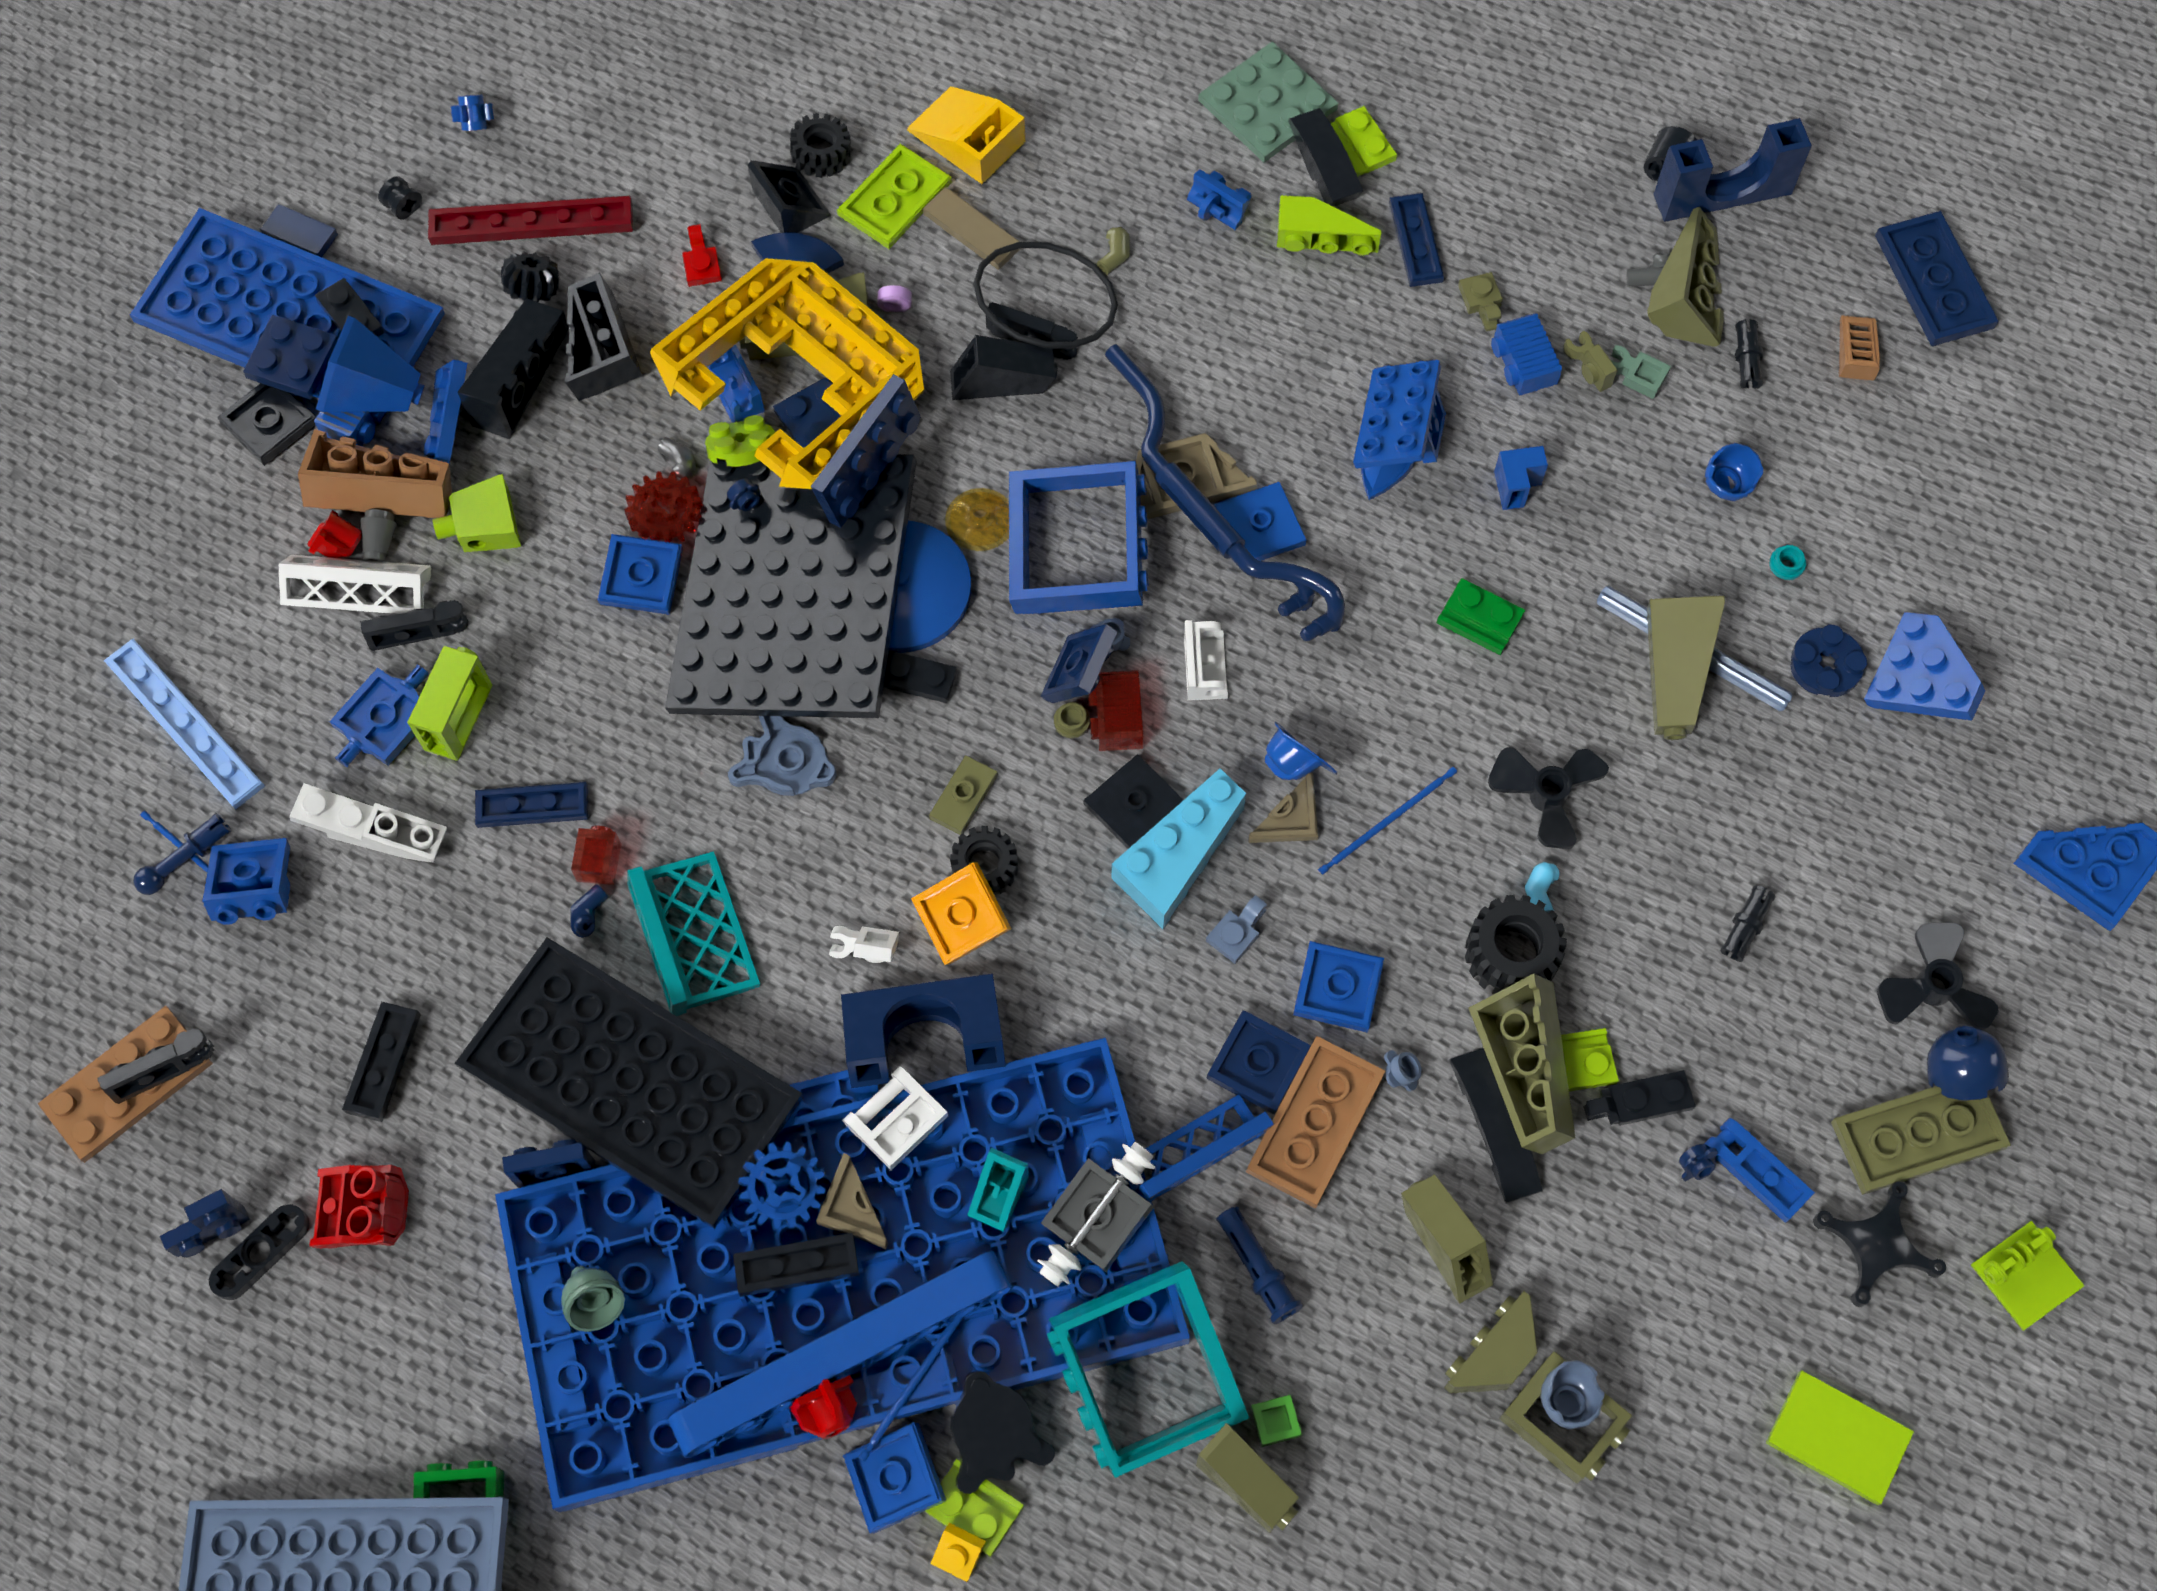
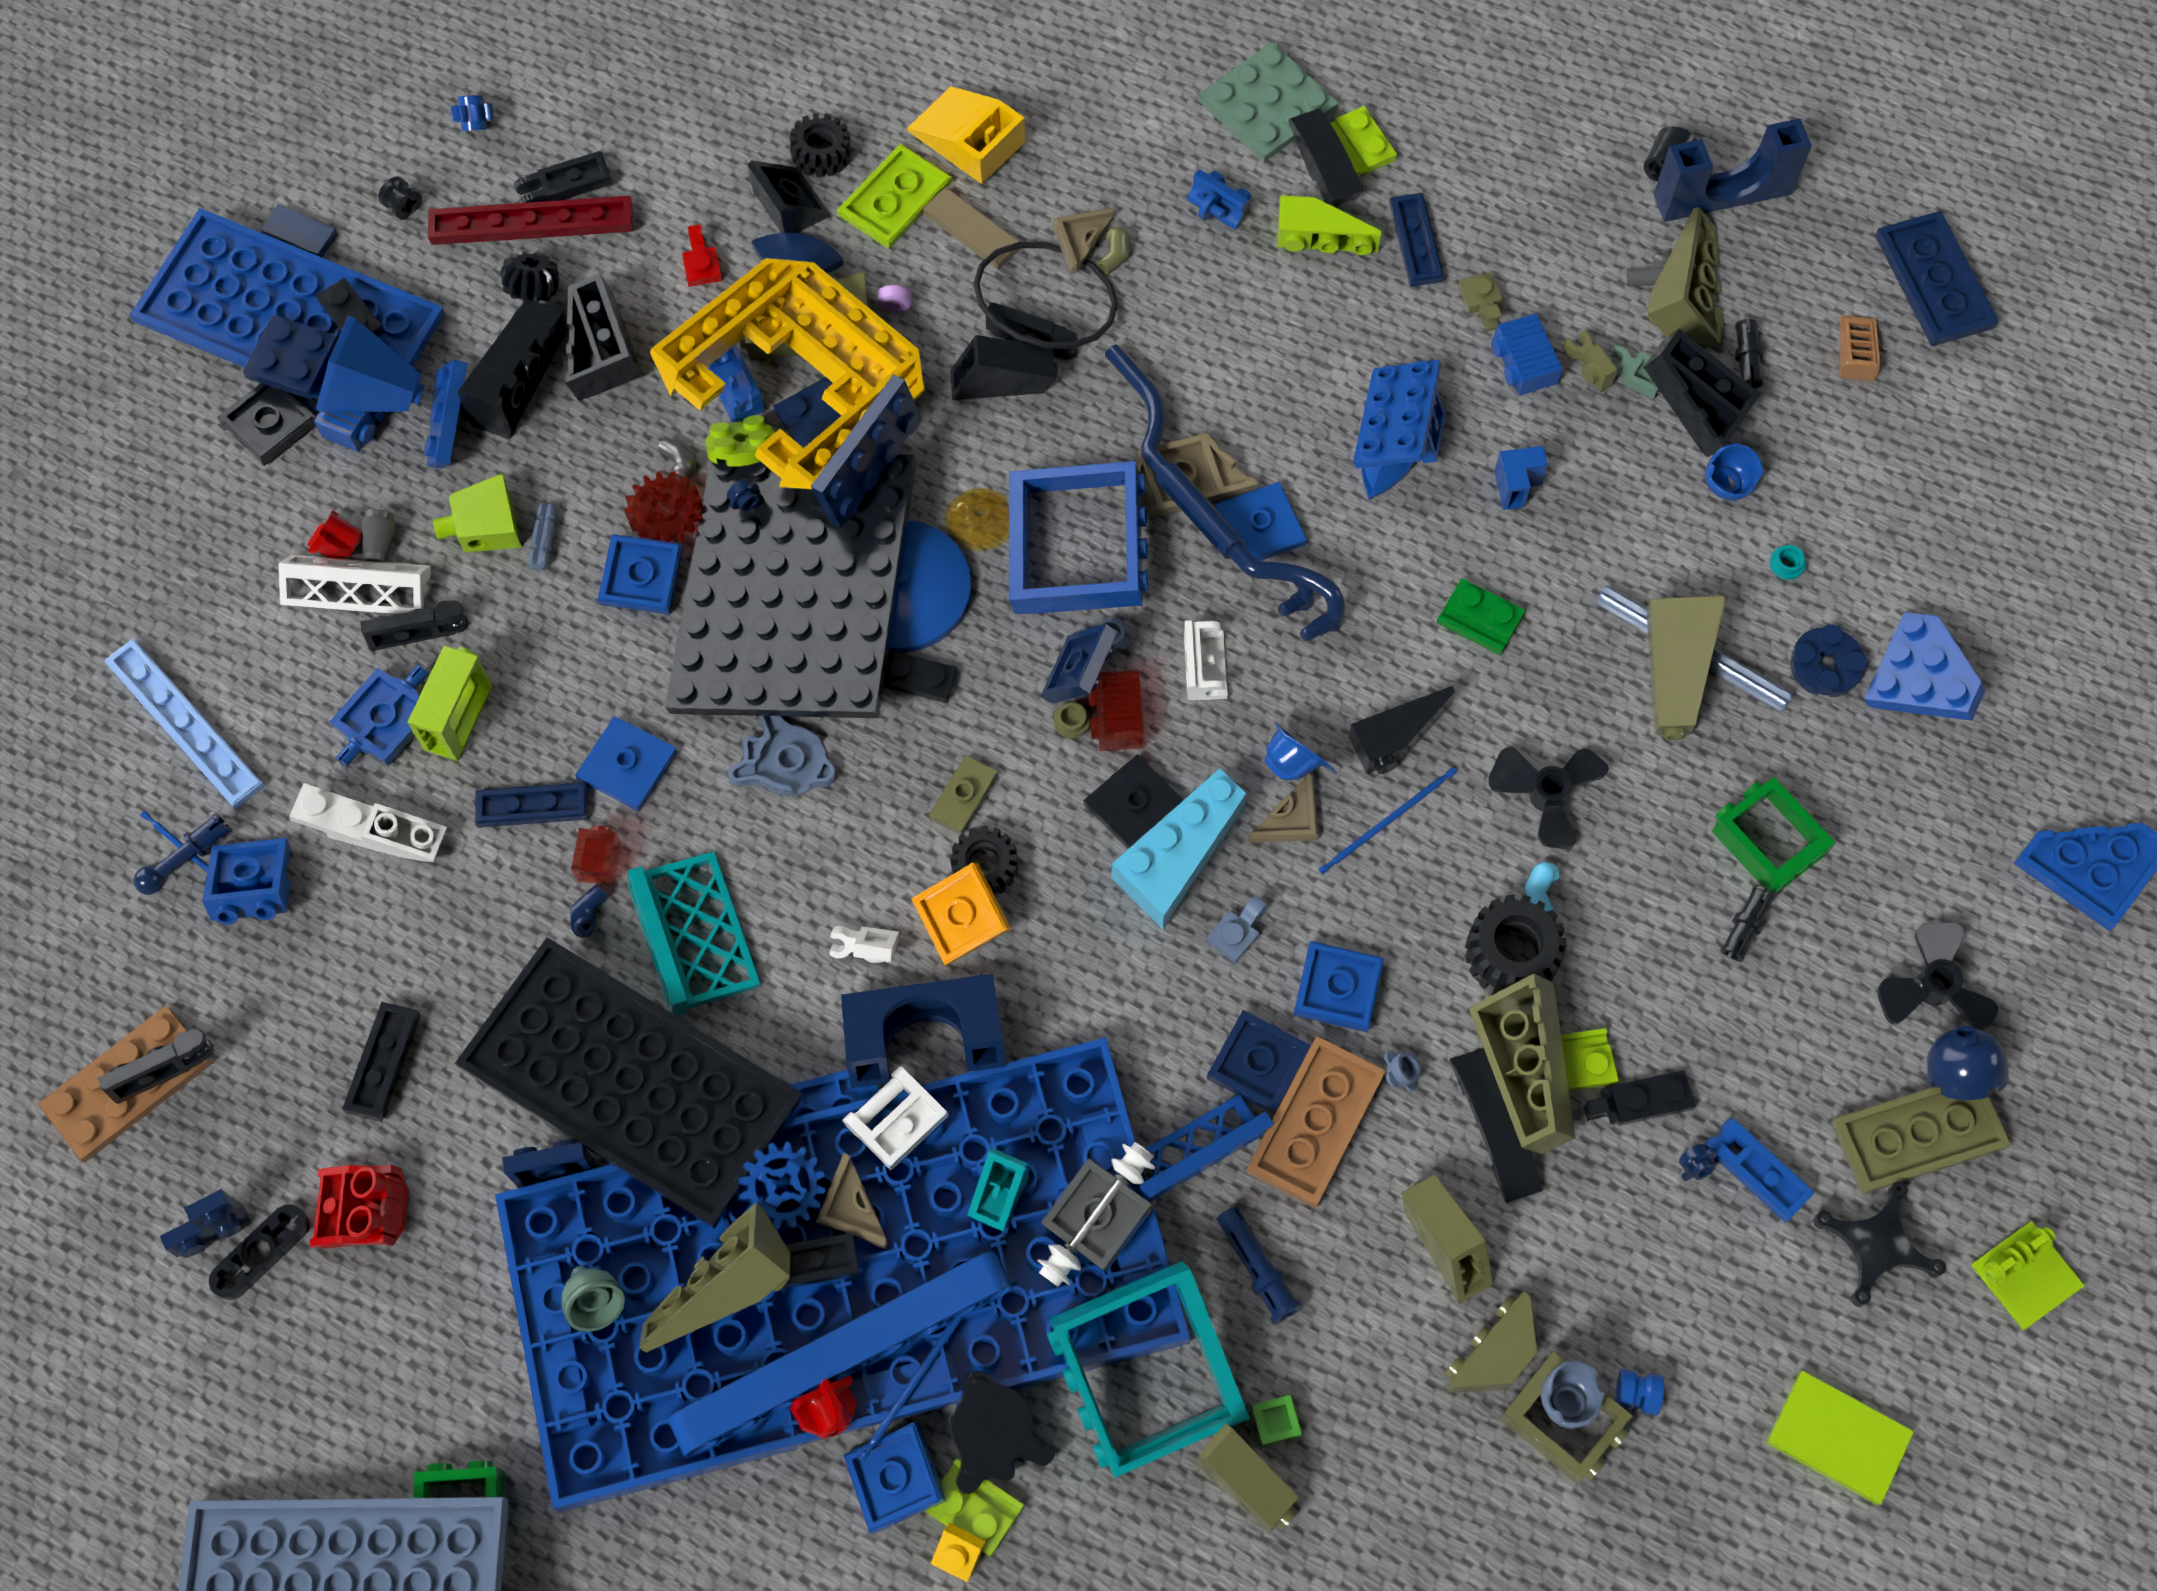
medium nougat wedge [298,429,452,518] -> none
none -> black hinge [514,151,613,203]
none -> sand blue axle [528,503,558,570]
none -> blue plate [575,716,678,811]
none -> olive wedge [640,1202,790,1353]
none -> dark tan tile [1052,208,1114,275]
none -> black slope [1349,686,1455,774]
none -> blue wheel [1615,1369,1664,1416]
none -> black wedge [1643,329,1761,457]
none -> green window [1712,777,1836,895]

